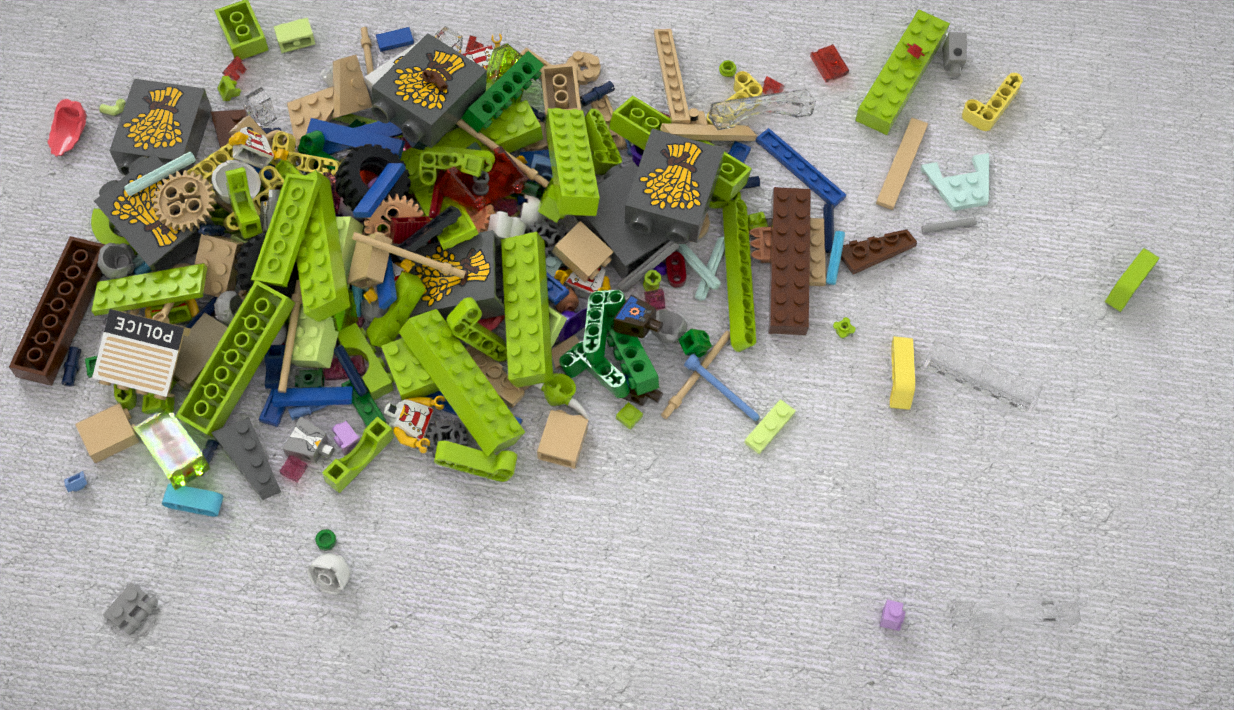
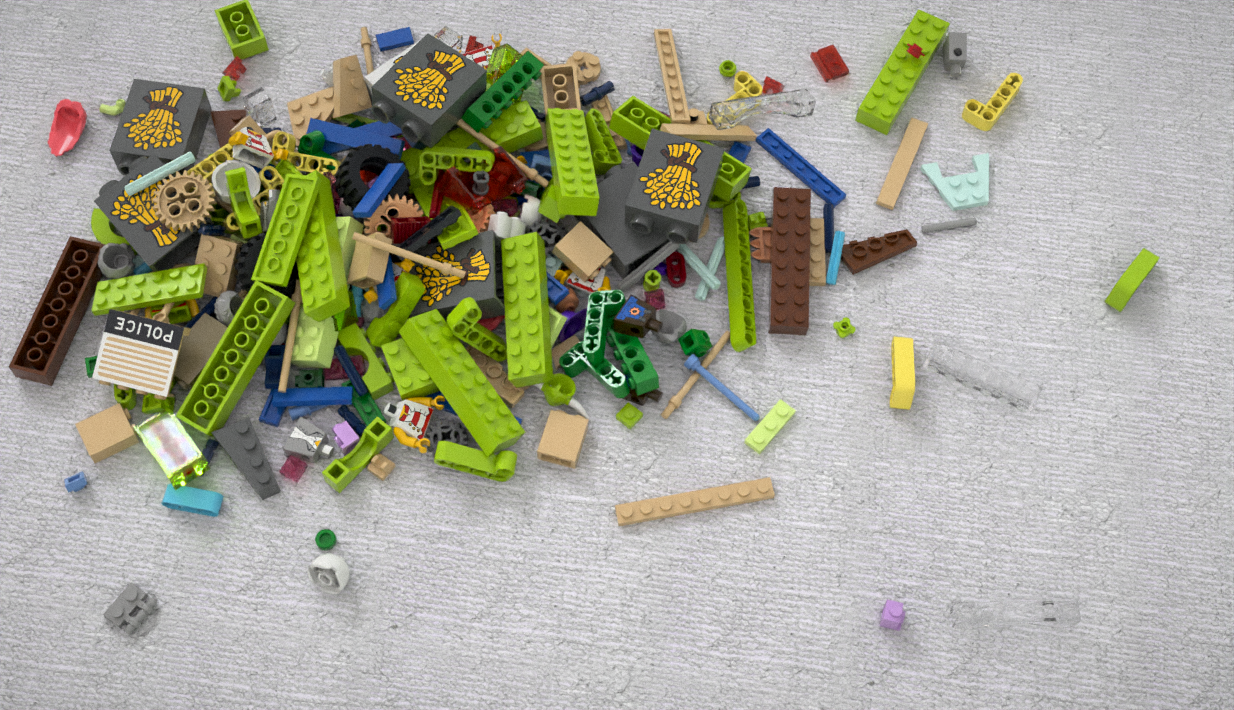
dark blue pin [61,346,82,387] -> none
yellowish green brick [273,18,315,53] -> none
reddish brown arm [421,70,448,91] -> none
lime plate [449,152,485,177] -> none
none -> dark blue axle [338,405,366,437]
none -> tan tile [367,453,396,481]
none -> tan plate [615,477,775,526]

